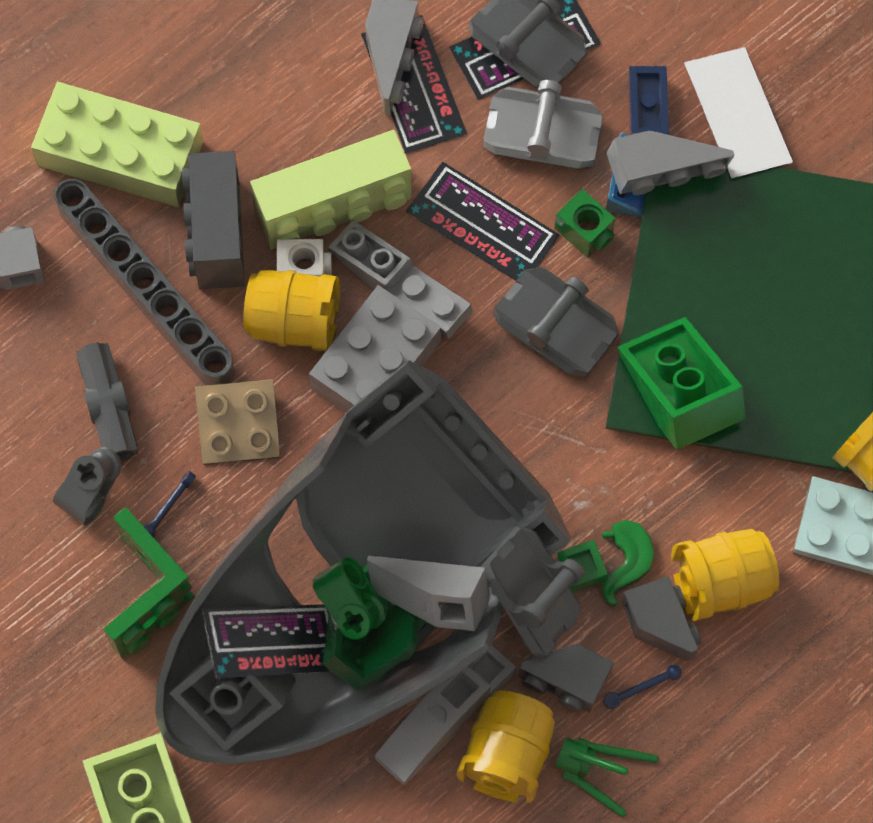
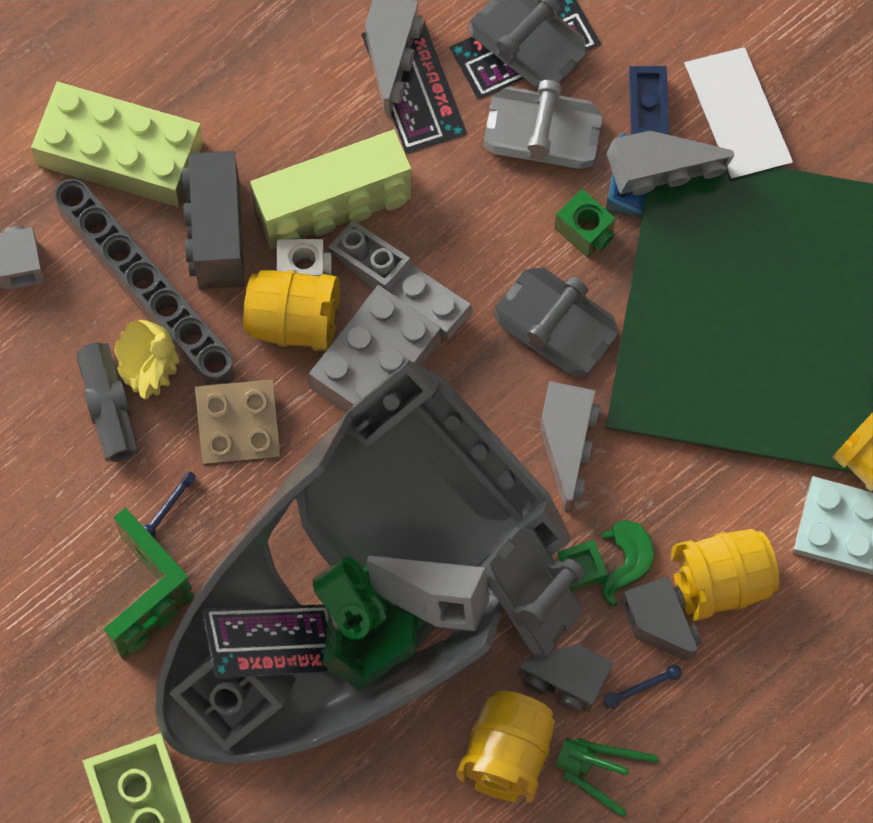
dark grey piece [53,447,121,526] -> none
light grey slope [375,645,517,785] -> none
black sticker [406,161,560,281] -> none
green slope [617,317,746,450] -> none
none -> light yellow hair [114,320,180,400]
none -> light grey slope [540,381,600,511]

